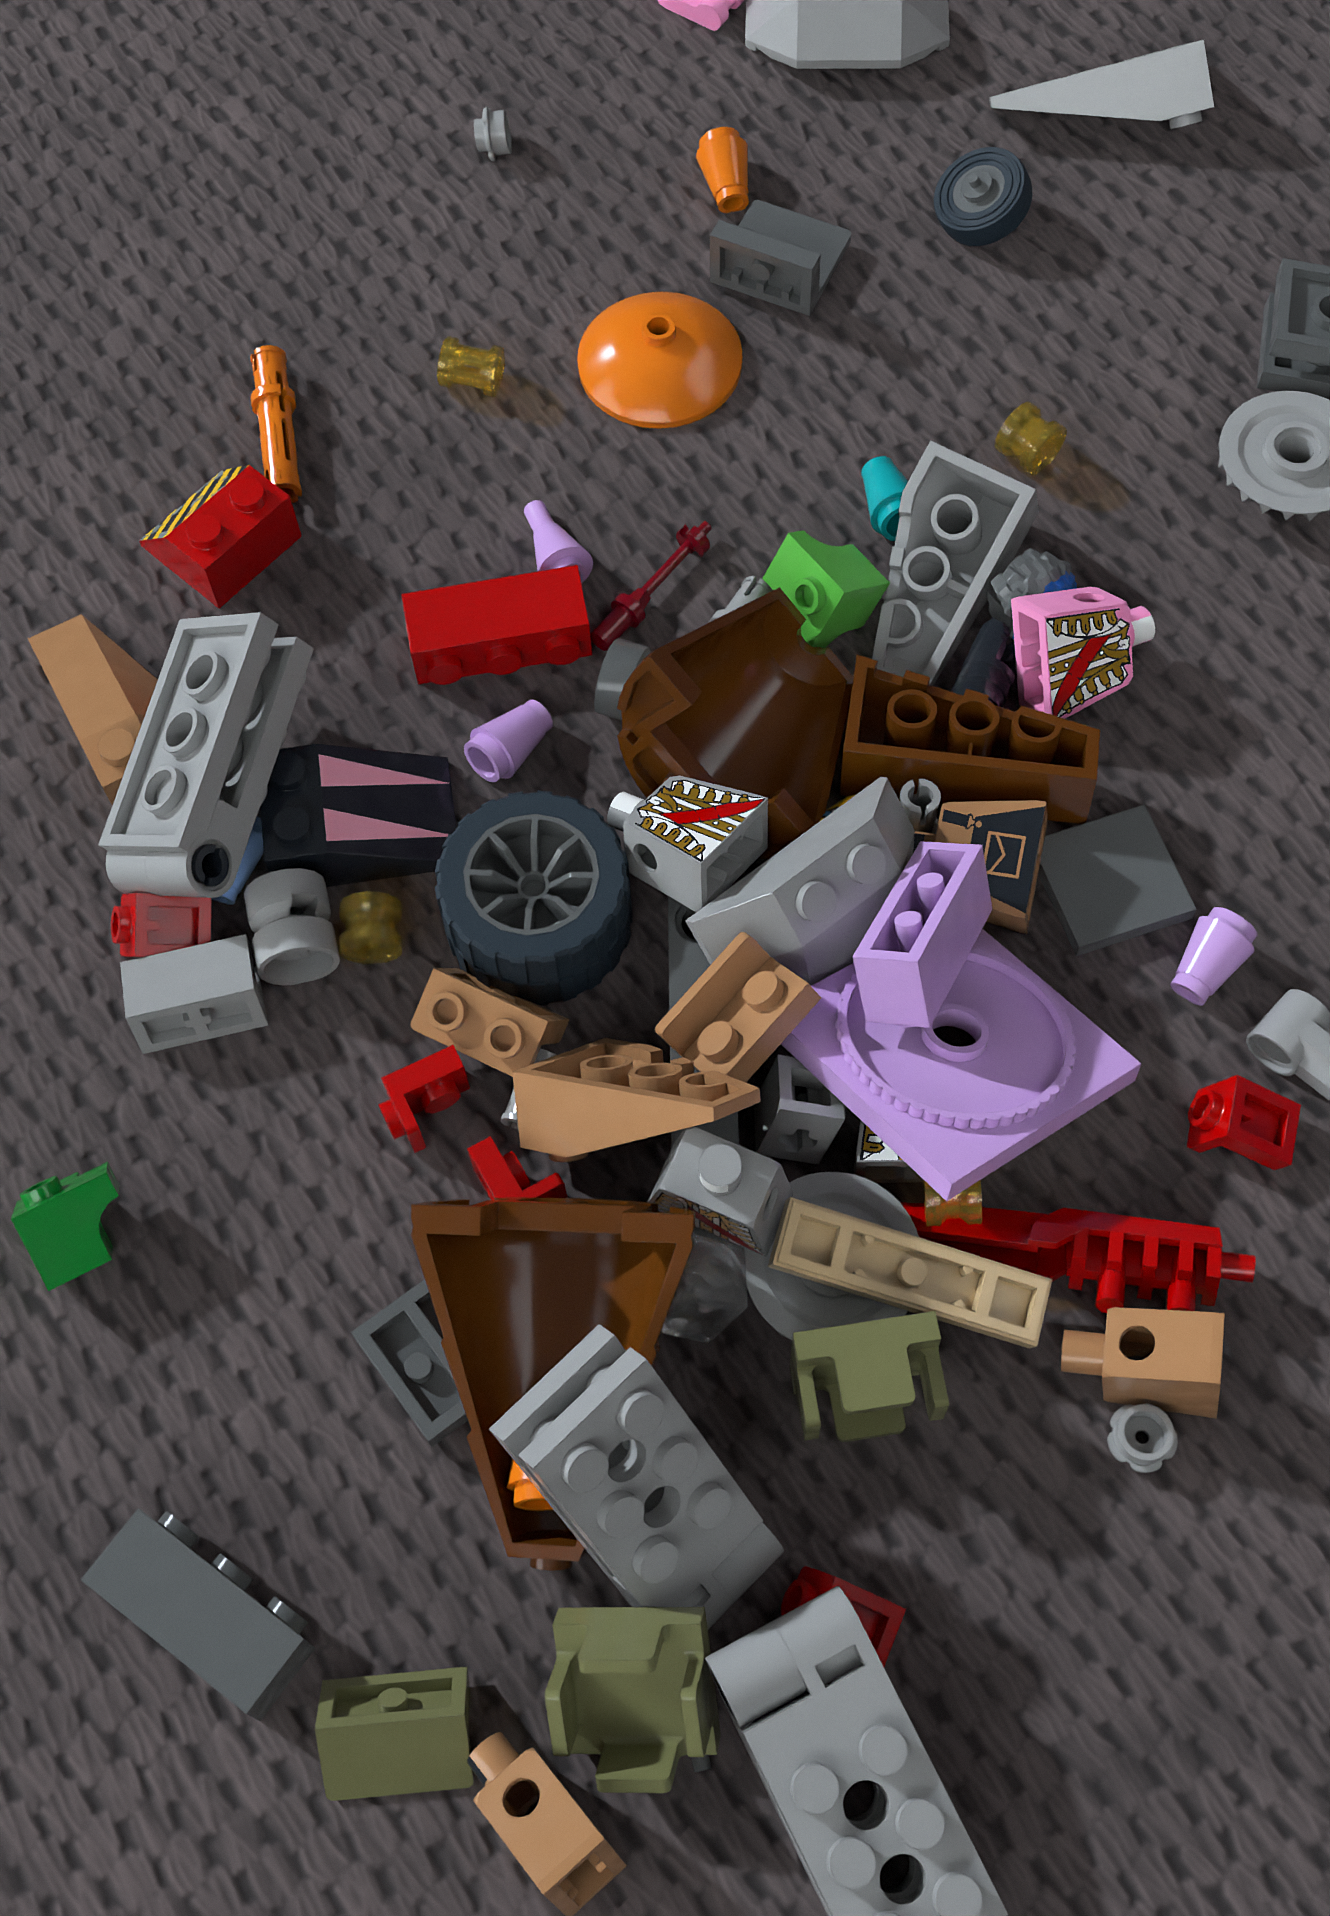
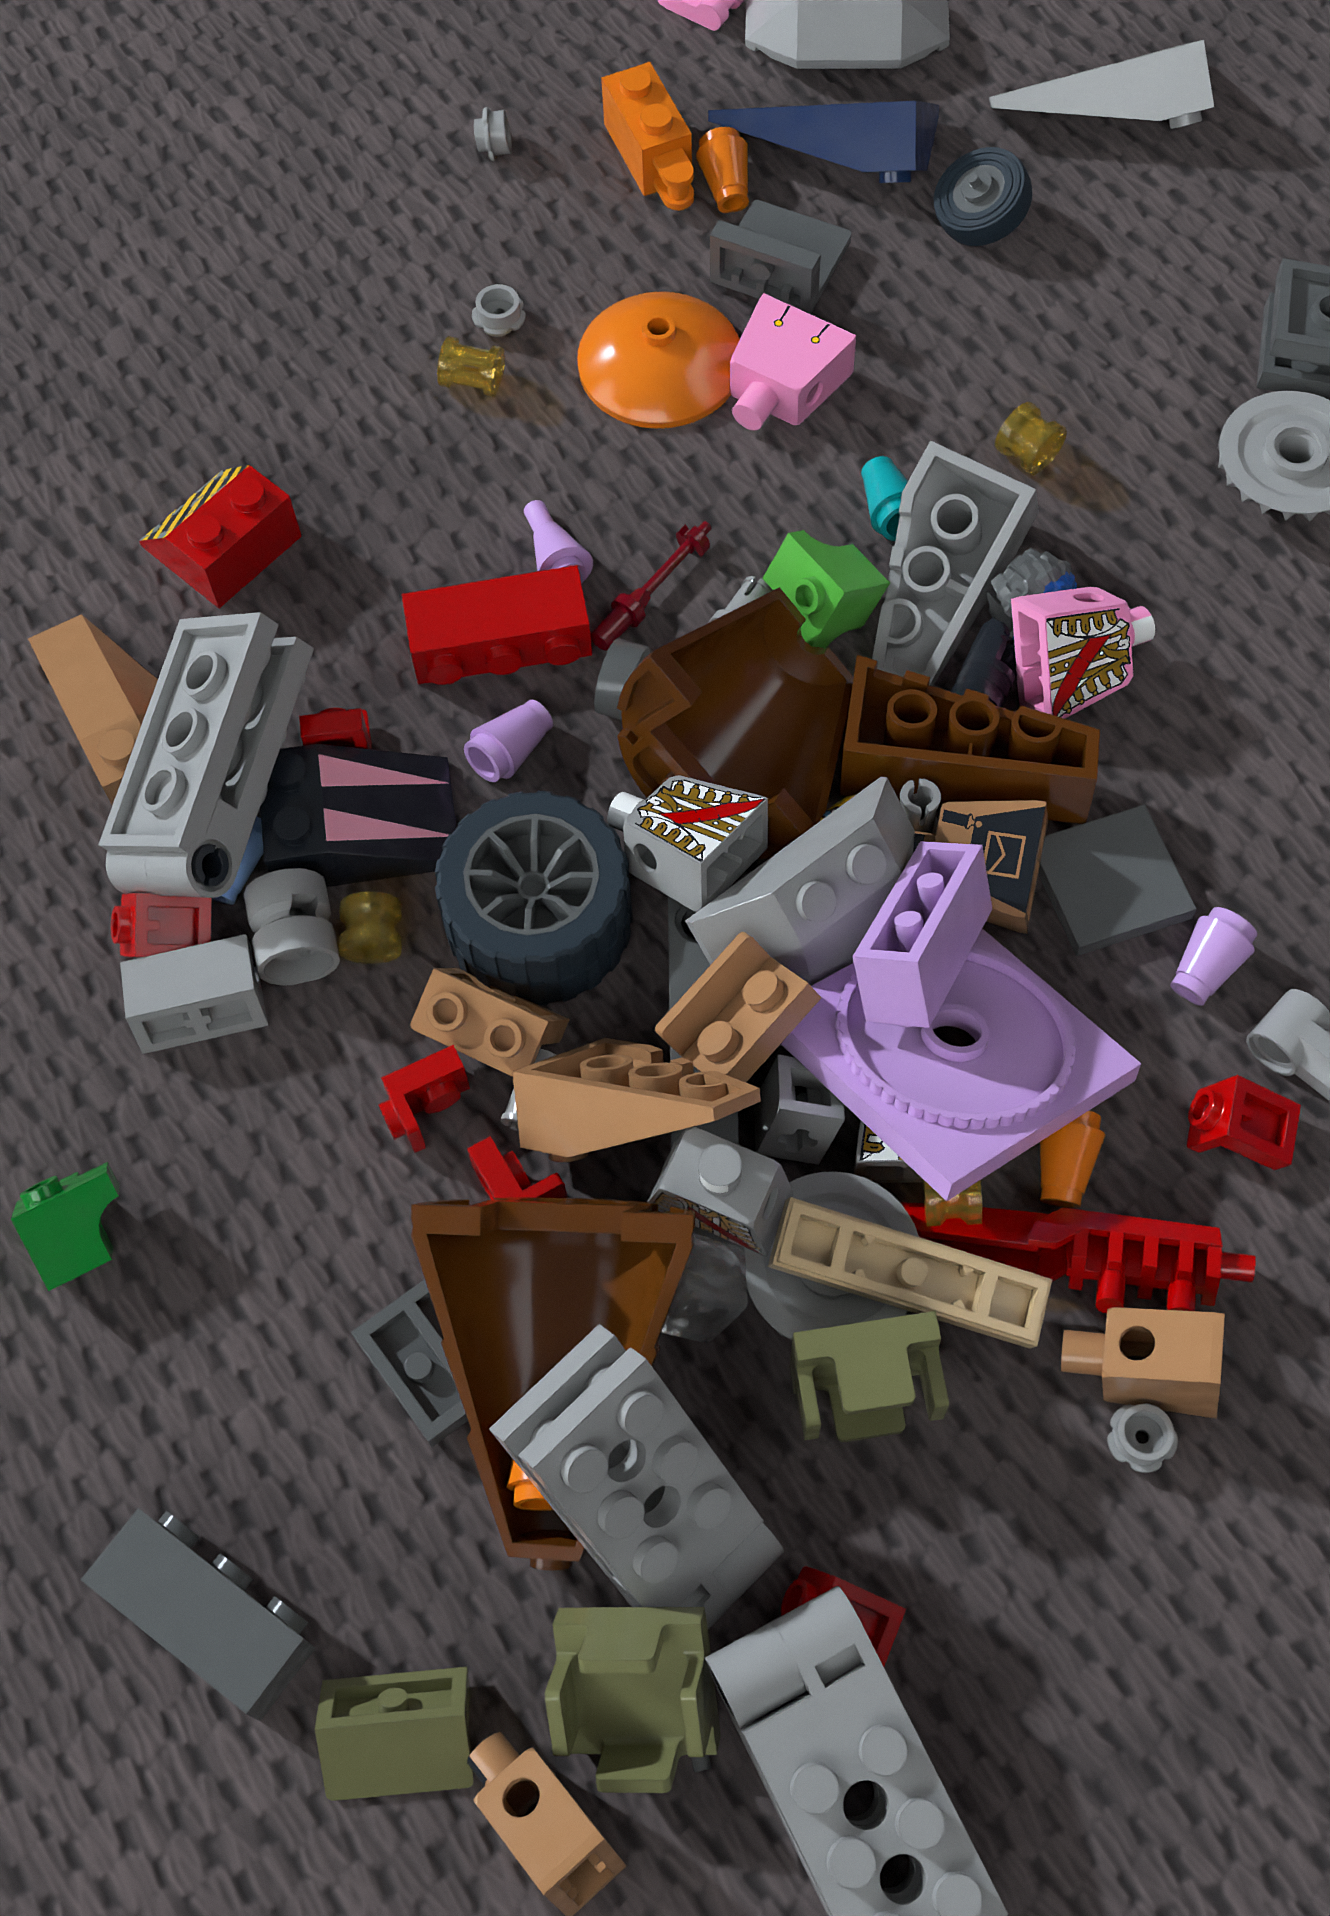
orange pin [250,345,302,503] -> none
none -> red bracket [299,708,372,749]
none -> light grey plate [472,284,526,337]
none -> orange brick [601,62,694,211]
none -> dark blue wedge [708,101,939,183]
none -> bright pink torso [730,293,856,431]
none -> orange cone [1040,1111,1106,1209]

